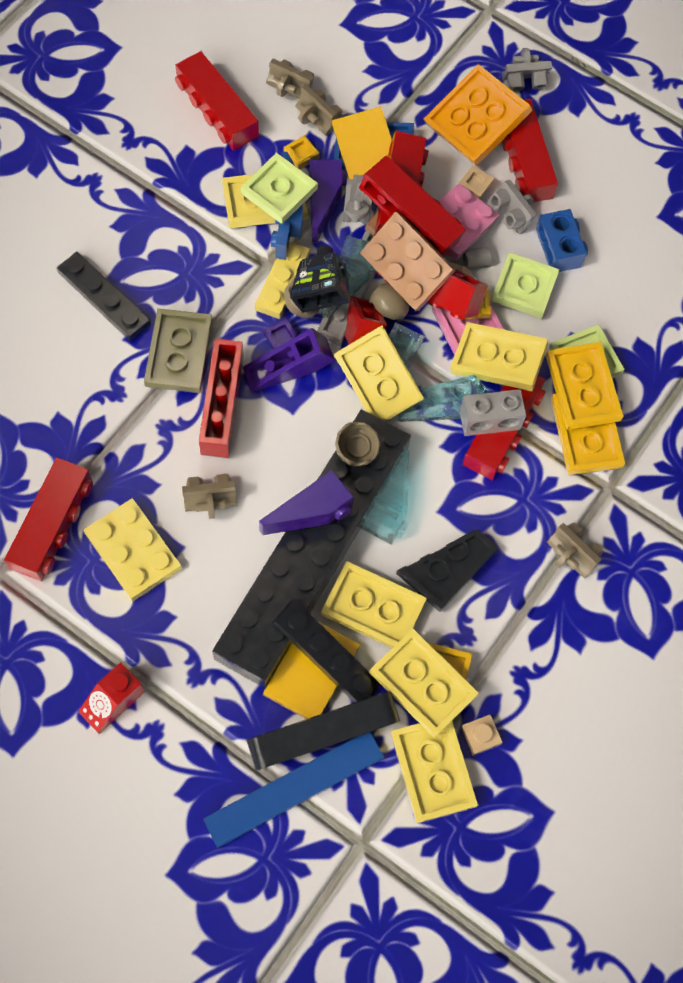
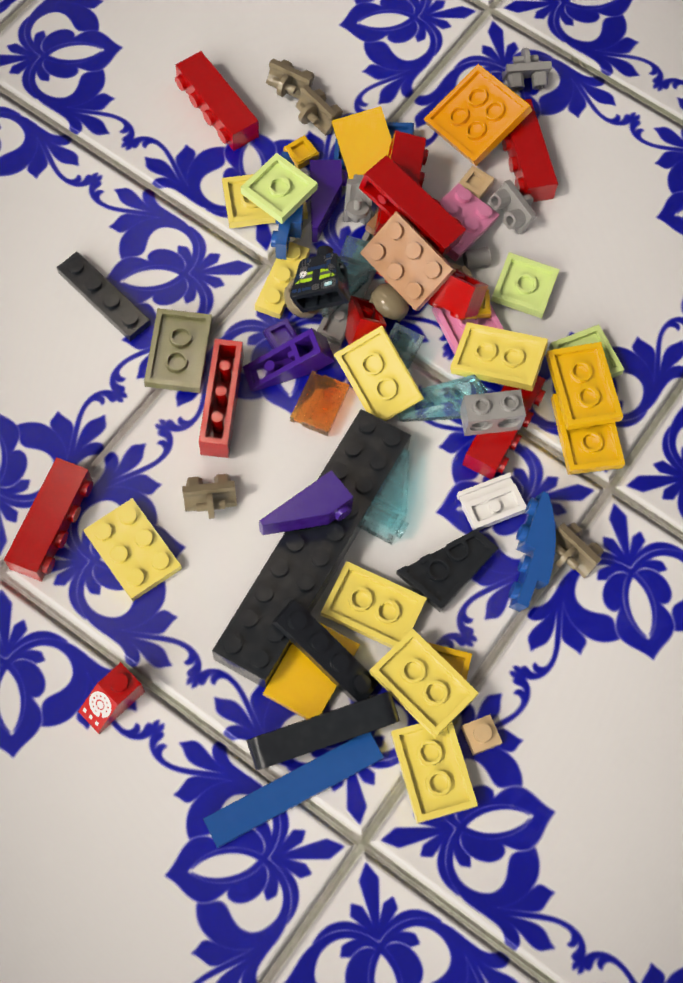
dark tan hair [335,422,380,466] -> none
blue brick [536,209,588,272] -> none
none -> clear orange plate [290,370,350,436]
none -> white plate [457,472,526,531]
none -> blue slope [508,491,556,612]

